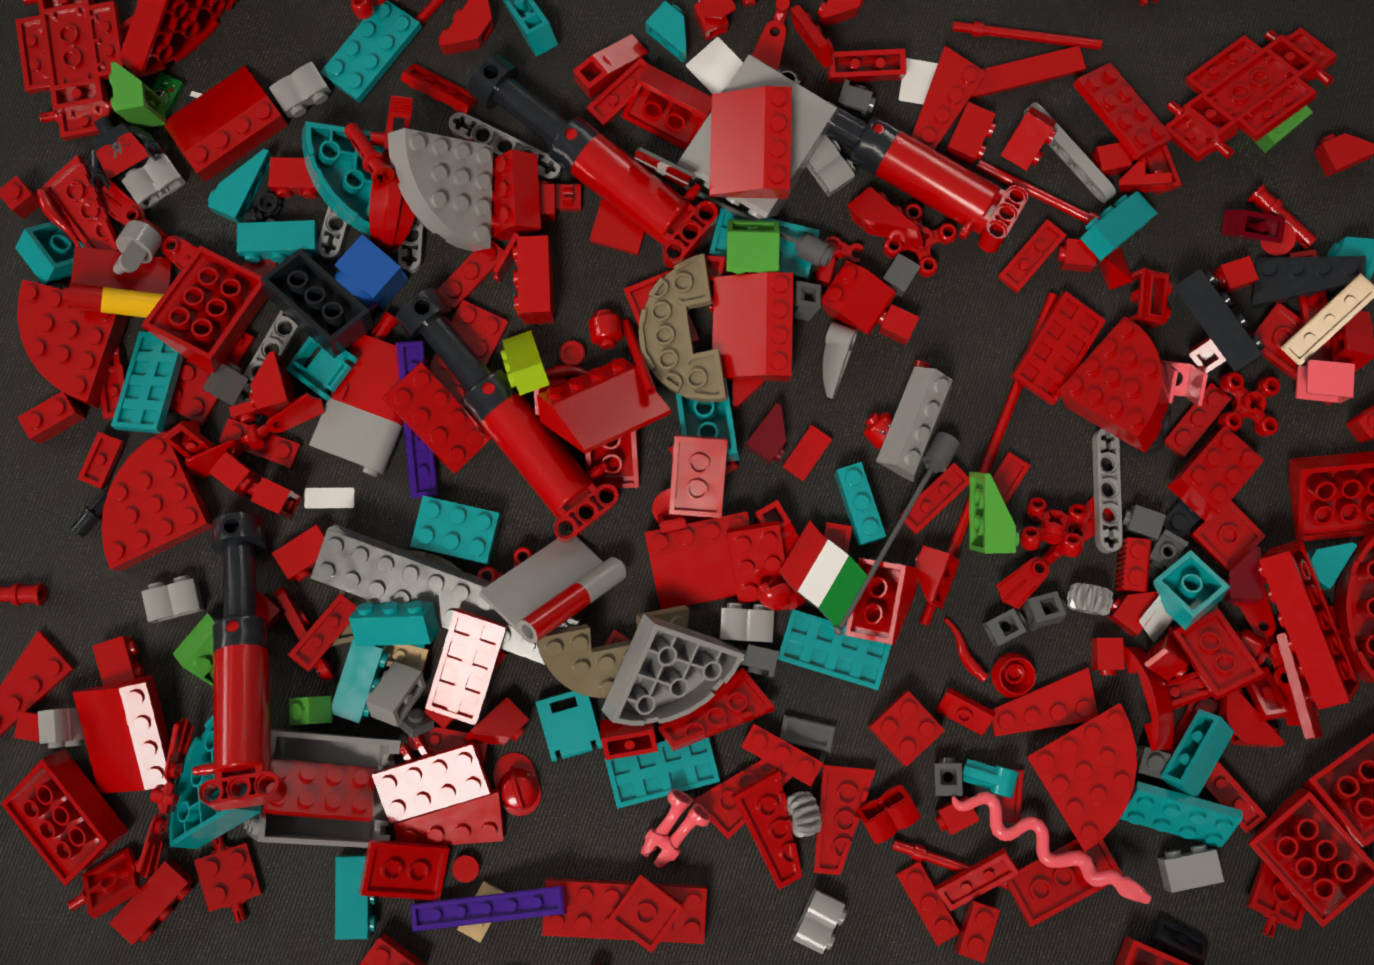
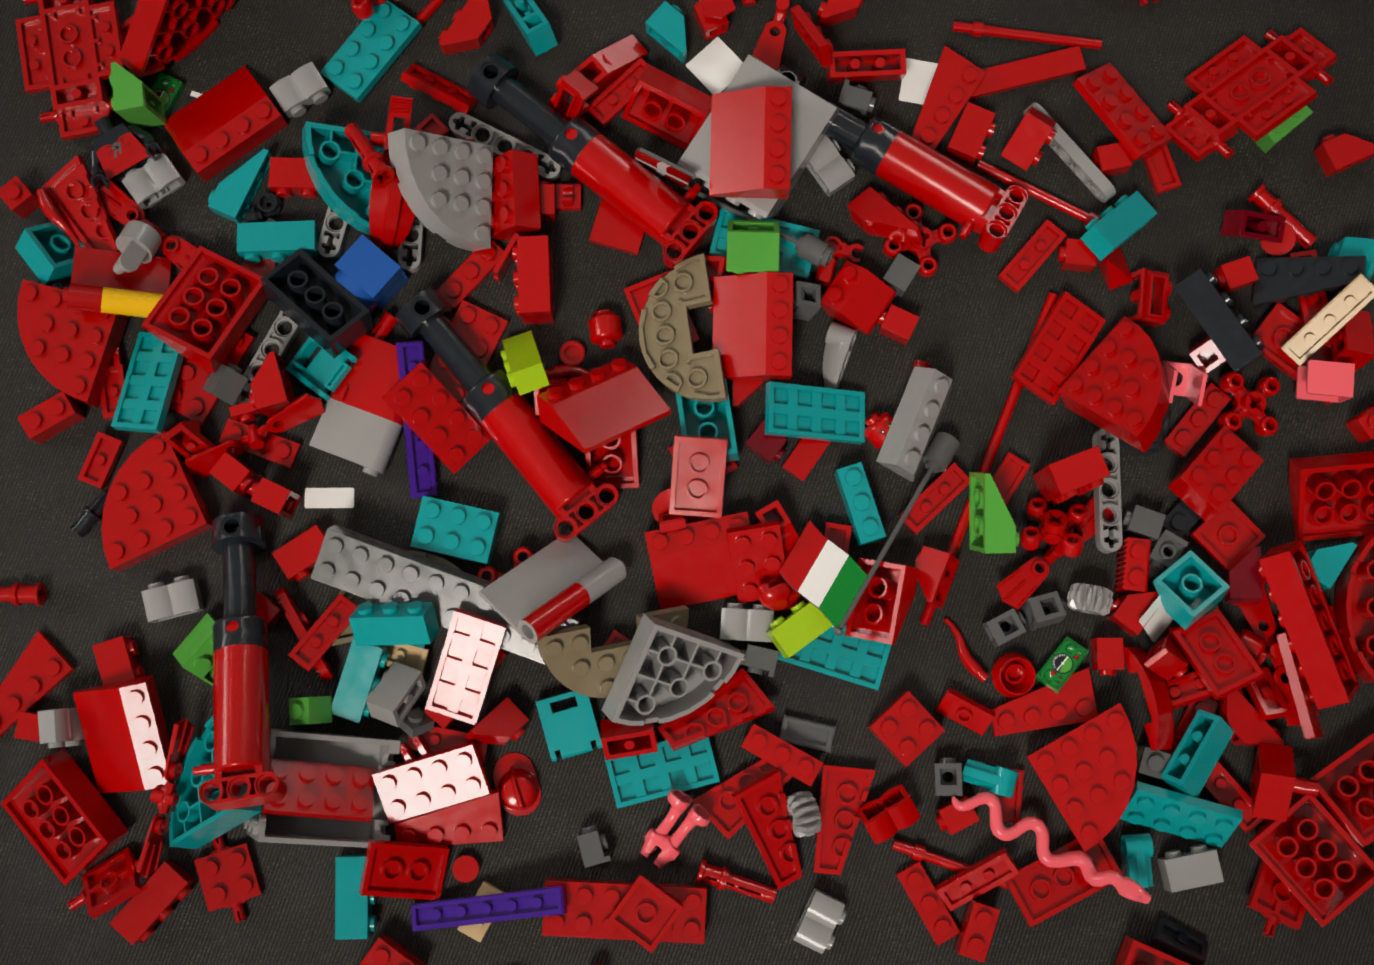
red piece [621,319,656,395] -> none
red slope [1119,155,1173,194] -> none
none -> red tile [414,112,451,136]
none -> red window [549,69,599,121]
none -> dark grey brick [577,824,612,868]
none -> red pin [695,859,777,904]
none -> teal plate [765,381,865,444]
none -> lime brick [766,600,833,659]
none -> red brick [1033,446,1111,506]
none -> tile [1036,637,1089,694]
none -> teal piece [1120,833,1154,888]
none -> red brick [1250,742,1319,822]

